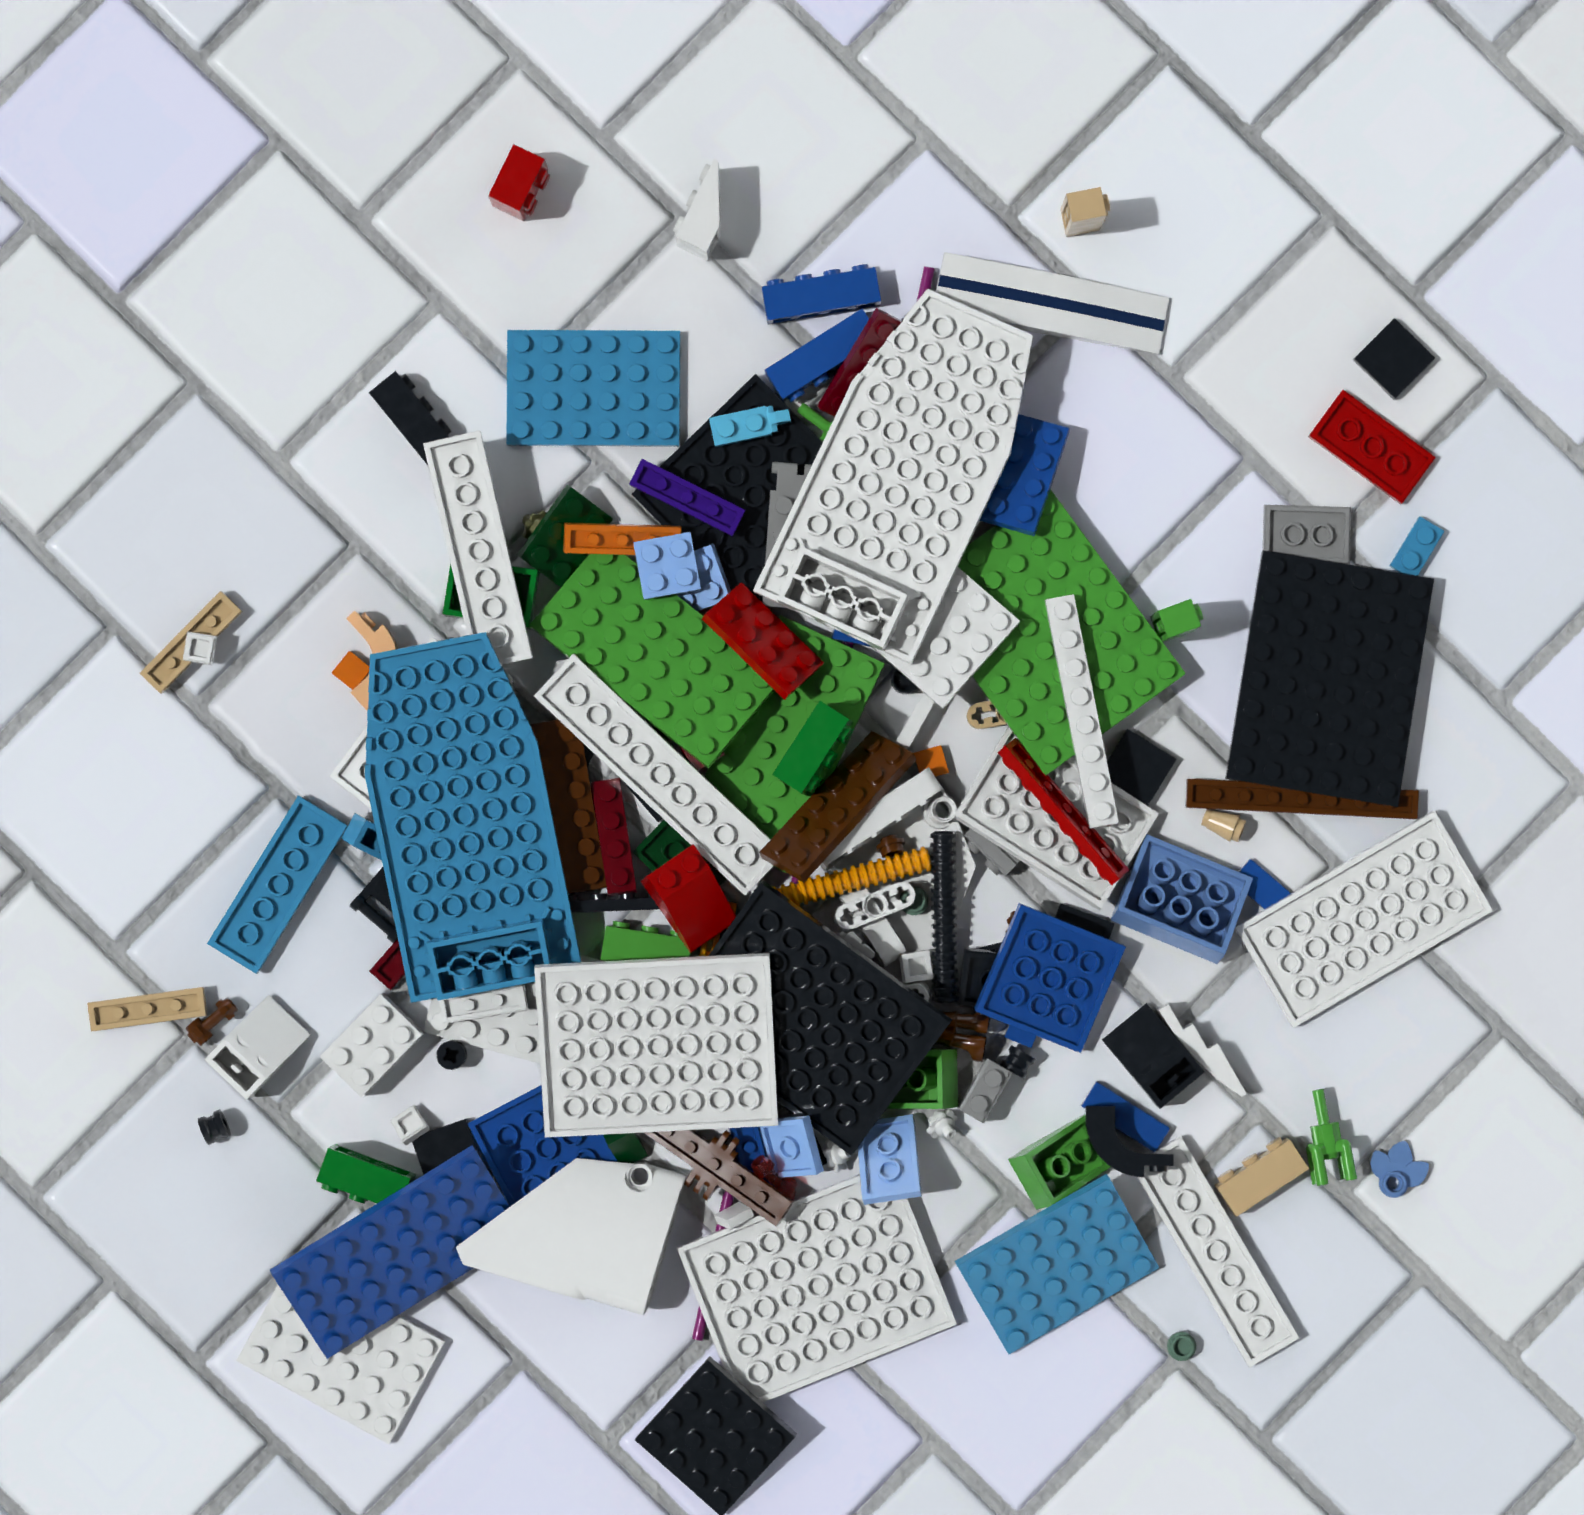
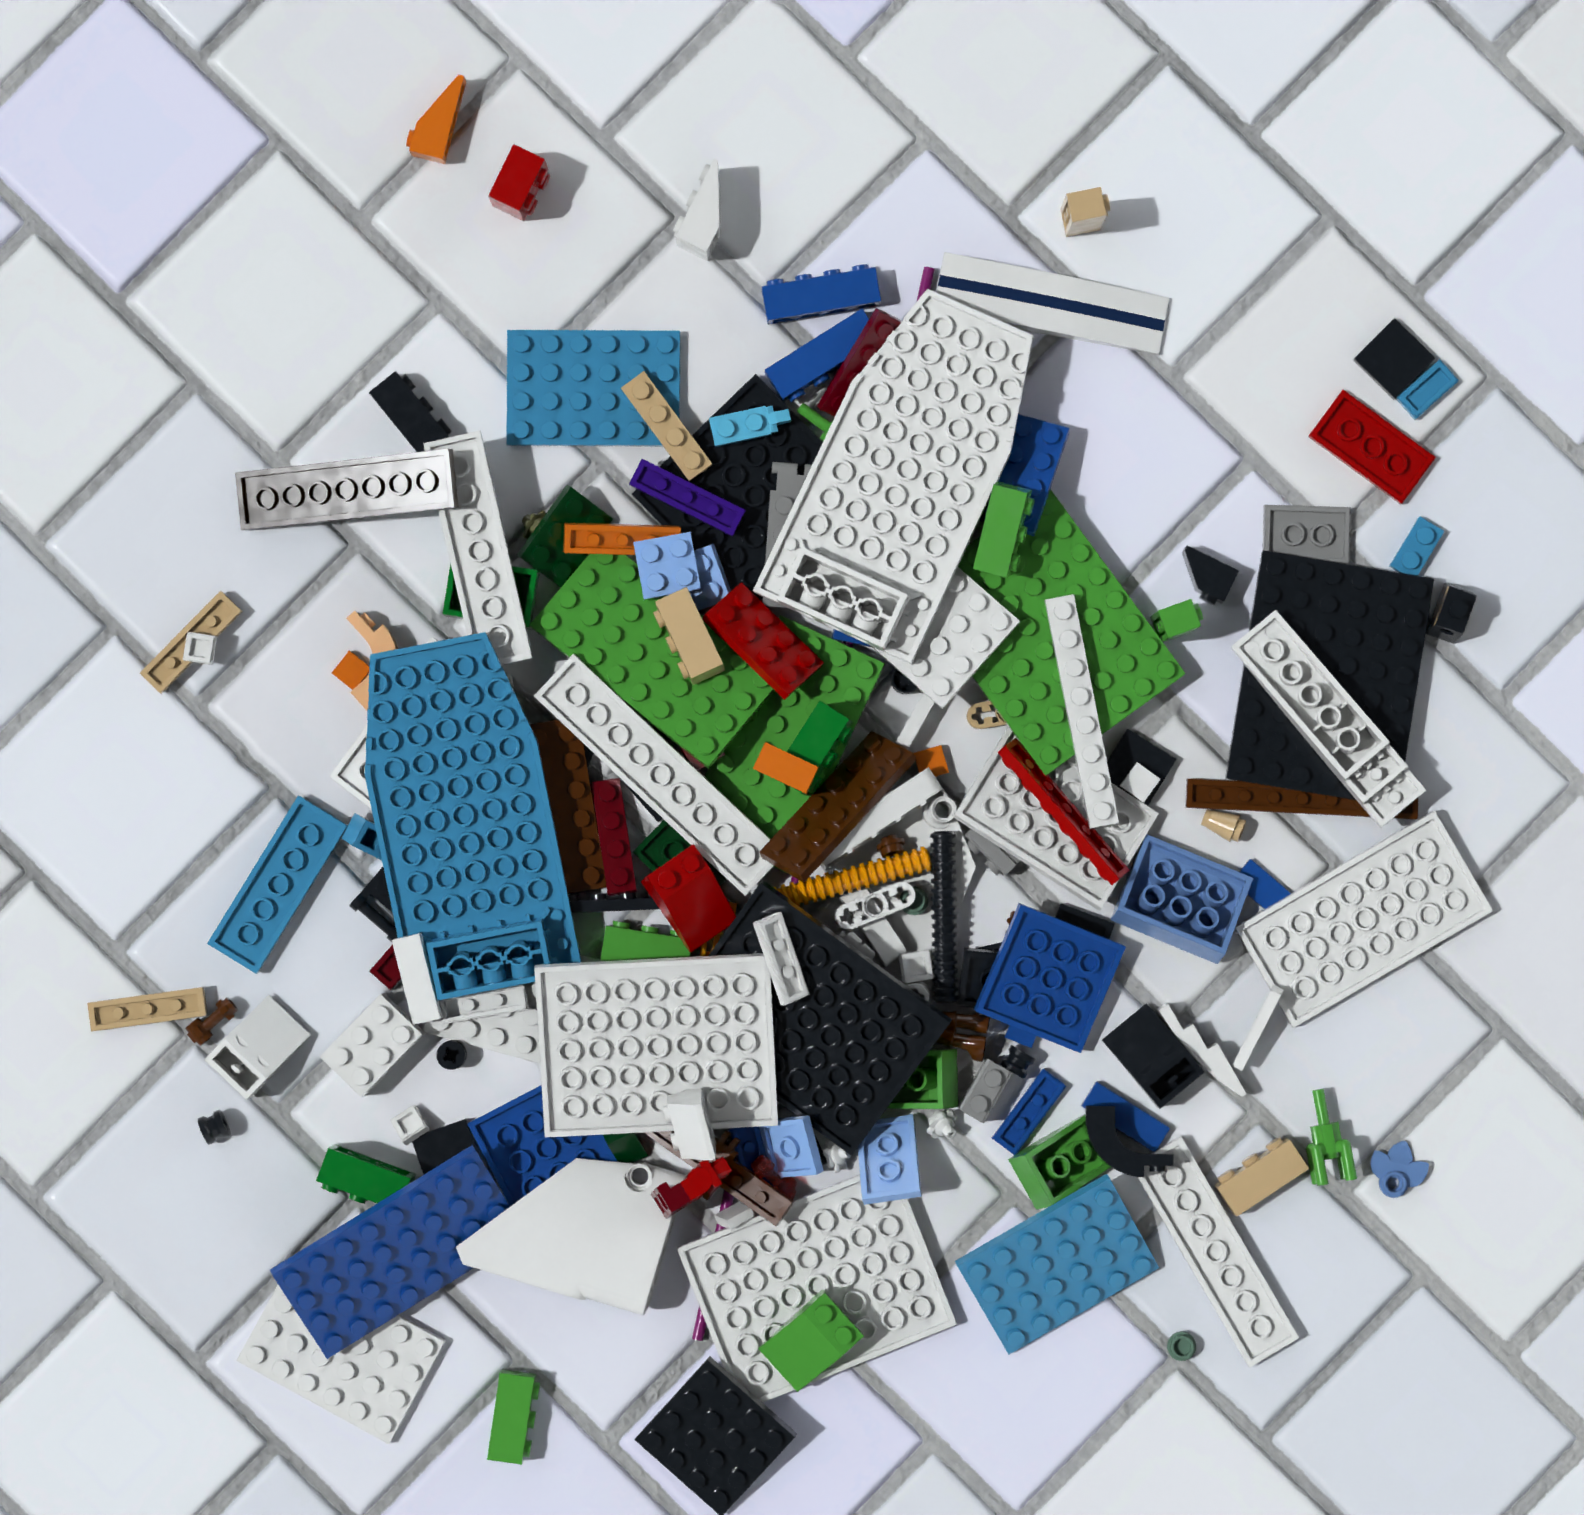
none -> plate [235,449,459,530]
none -> white tile [392,932,443,1025]
none -> orange slope [406,74,467,164]
none -> bright green brick [487,1369,540,1465]
none -> tan plate [621,371,713,482]
none -> hips [651,1156,732,1219]
none -> tan brick [653,587,725,685]
none -> white slope [663,1088,716,1160]
none -> orange tile [753,742,819,794]
none -> white tile [753,912,810,1005]
none -> bright green slope [758,1289,864,1392]
none -> bright green brick [973,482,1034,578]
none -> blue tile [991,1069,1066,1155]
none -> white tile [1120,762,1160,803]
none -> black slope [1182,545,1239,605]
none -> white slope [1231,610,1426,828]
none -> white tile [1233,985,1283,1071]
none -> dark azure tile [1396,359,1459,420]
none -> black torso [1426,583,1477,644]

